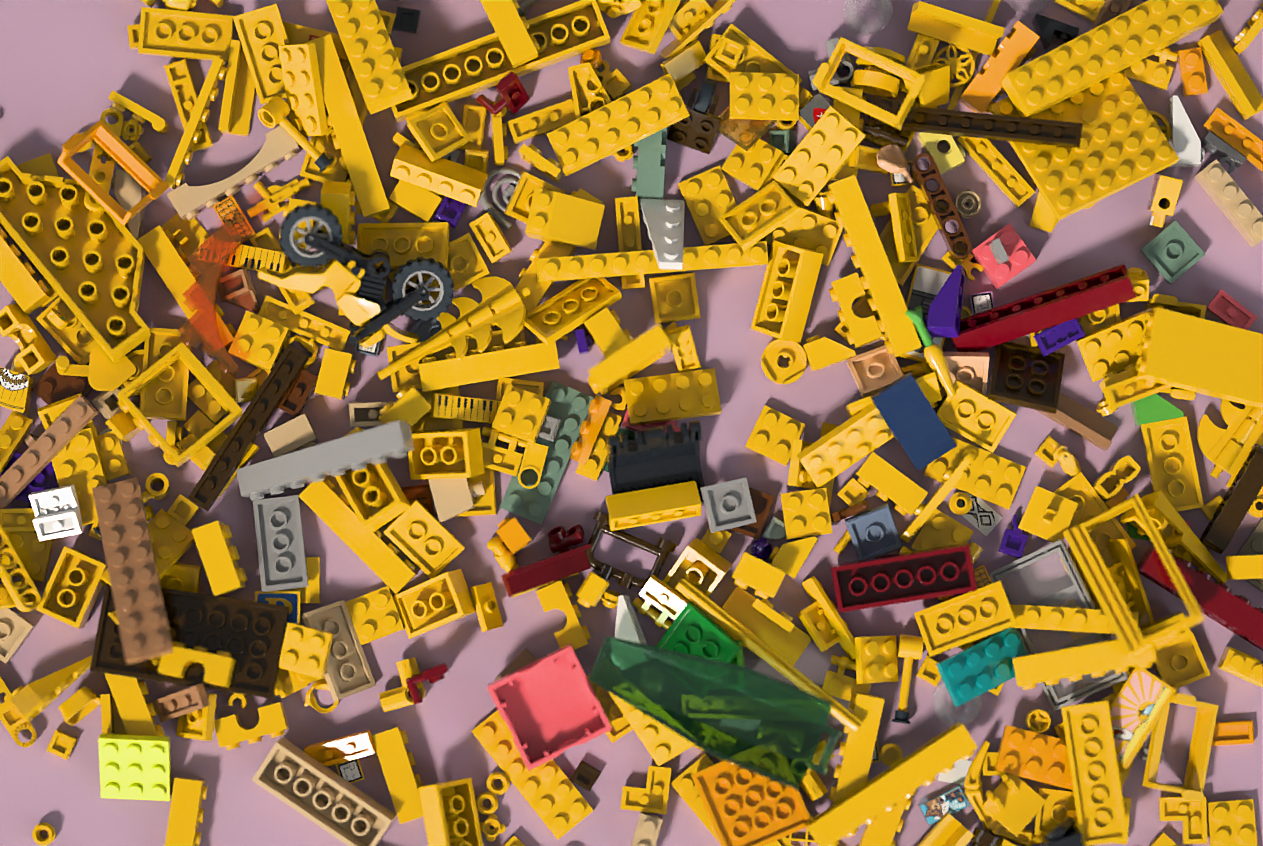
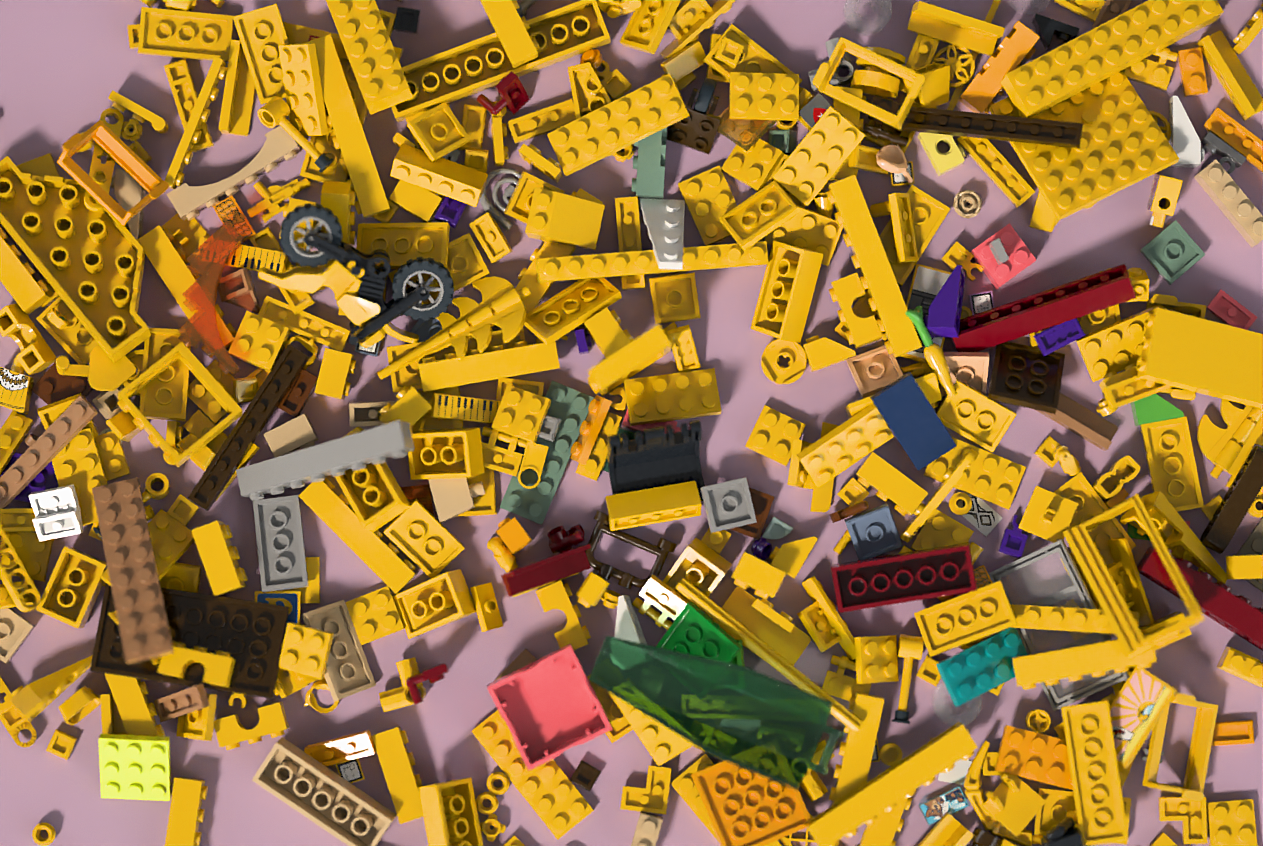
yellow plate [780,488,833,540] -> none
reddish brown beam [911,153,972,260] -> none
yellow plate [1154,632,1210,689] -> none

